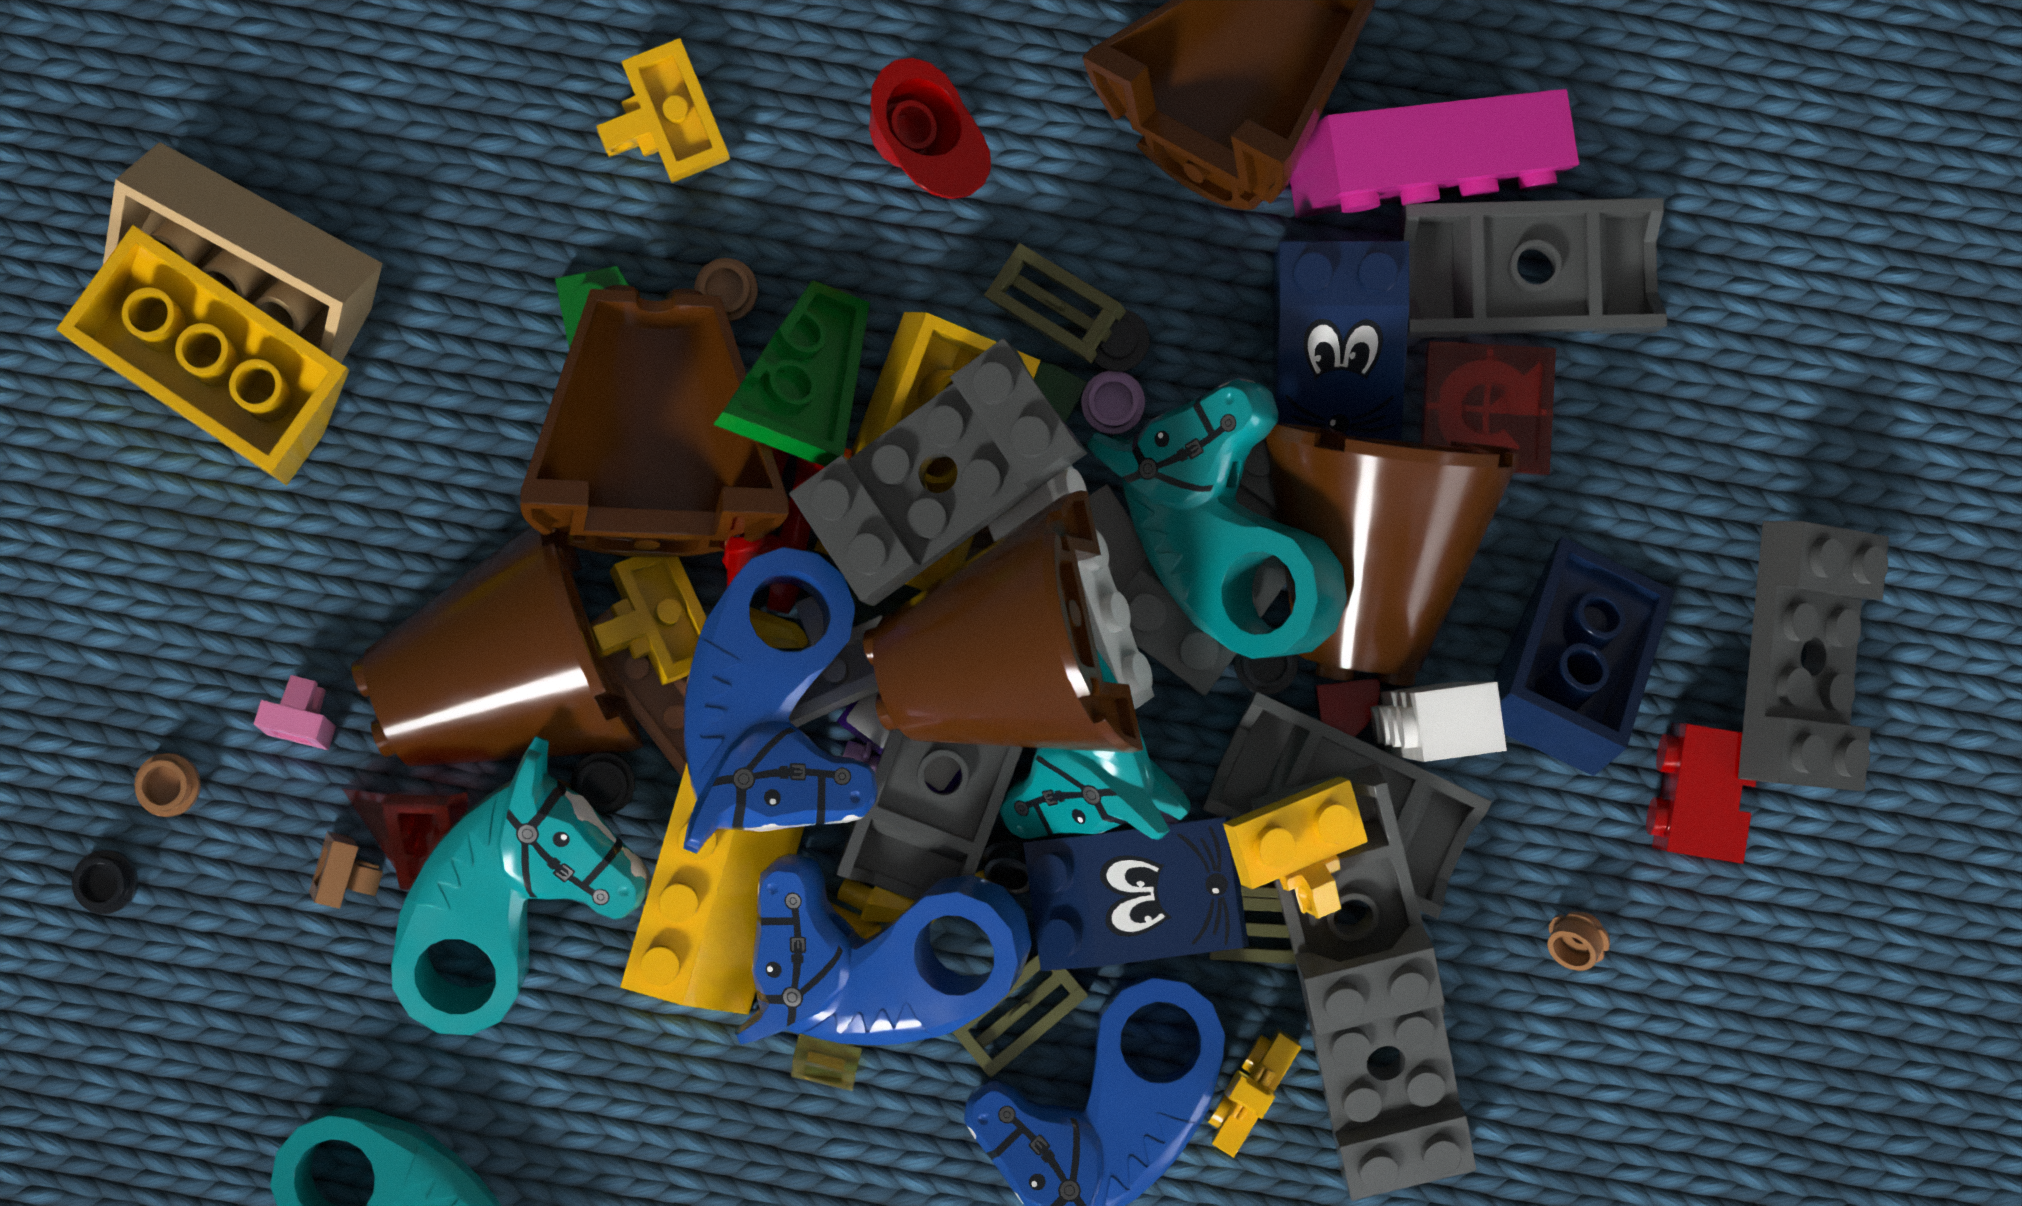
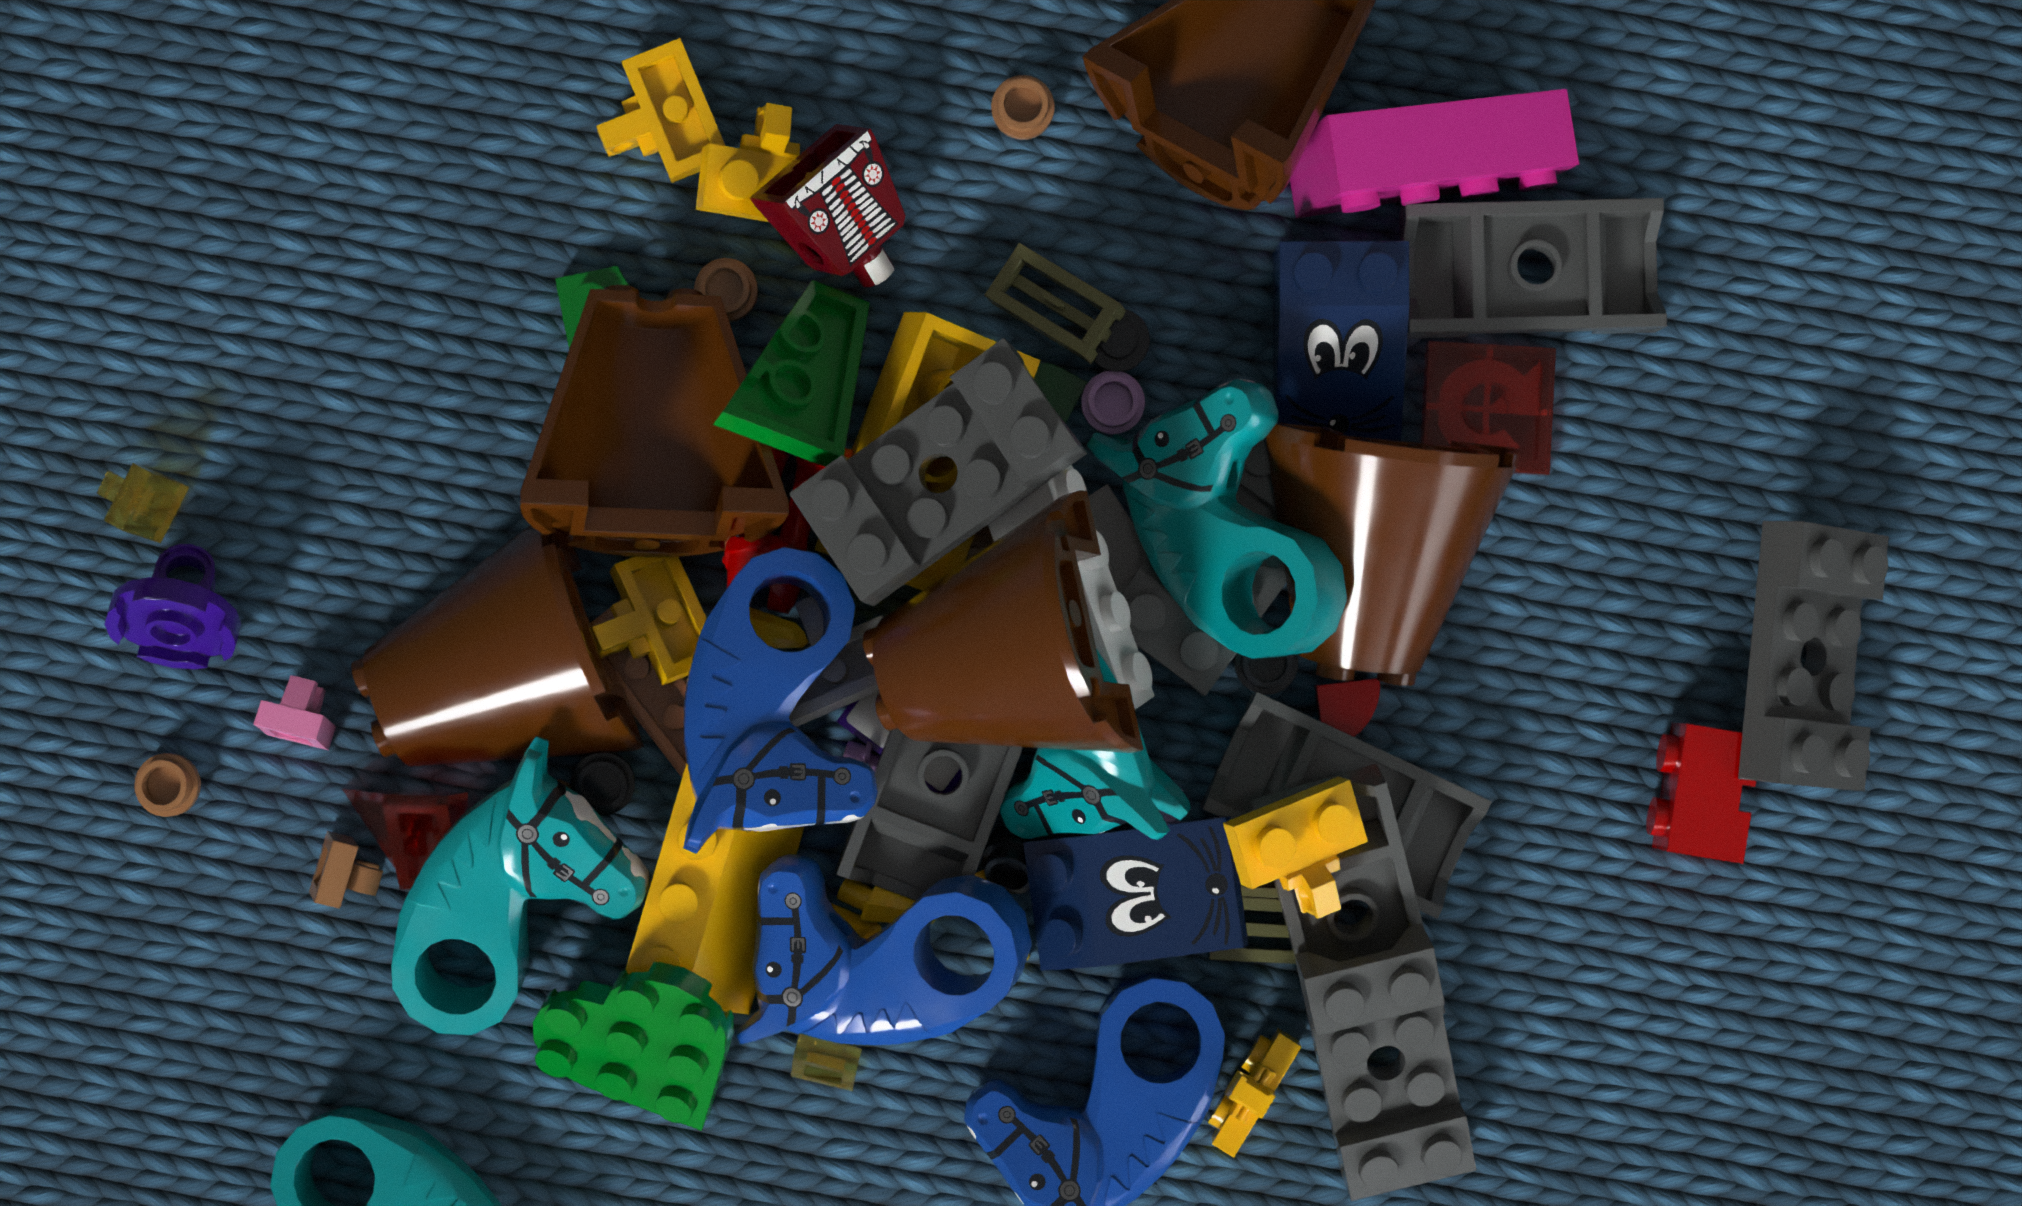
yellow slope [56,225,349,486] -> none
black plate [72,850,138,914] -> none
tan slope [103,142,383,363] -> none
red piece [869,57,991,199] -> none
olive tile [952,952,1088,1078] -> none
white brick [1370,682,1507,762] -> none
dark blue slope [1493,536,1675,776] -> none
medium nougat plate [1547,911,1610,971] -> none
none -> clear yellow tile [97,463,189,543]
none -> dark purple tile [104,544,241,669]
none -> green plate [532,962,734,1131]
none -> yellow hinge [695,103,800,222]
none -> torso [750,124,906,287]
none -> medium nougat plate [991,75,1054,140]

